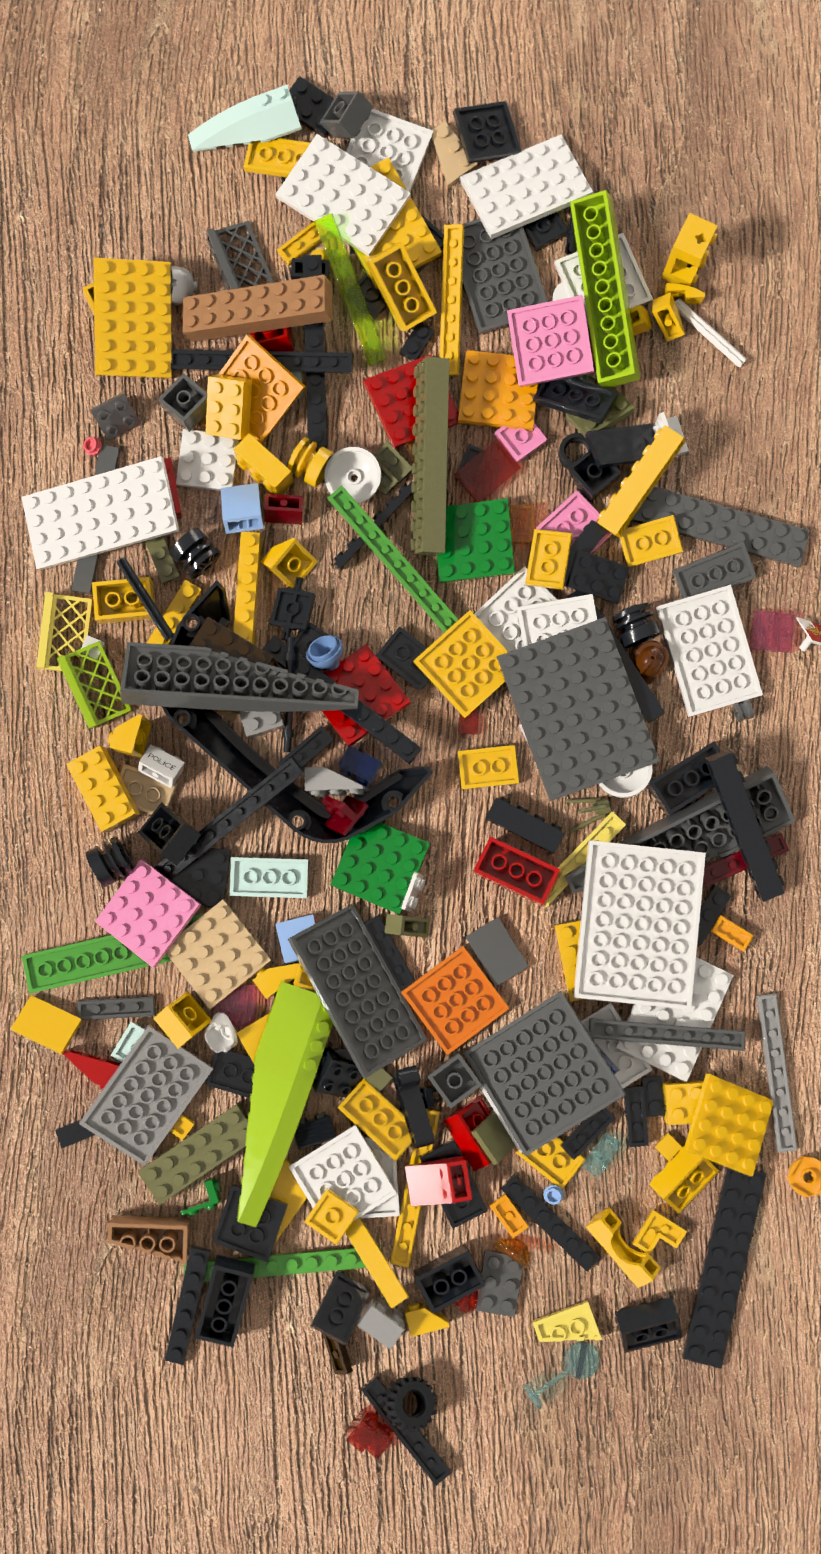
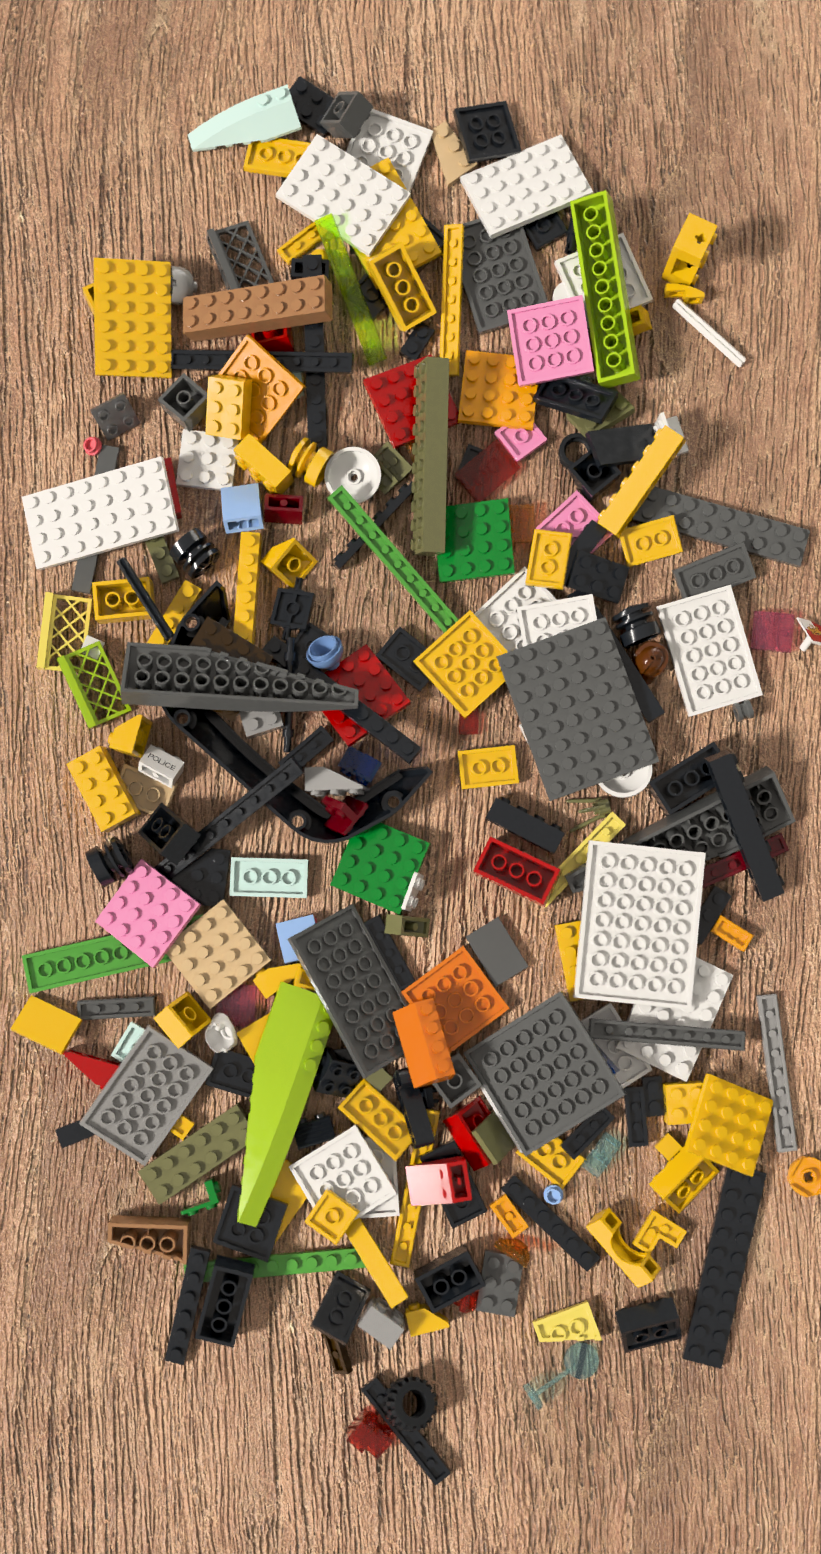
yellow slope [652,292,685,342] -> none
none -> orange slope [392,998,455,1089]

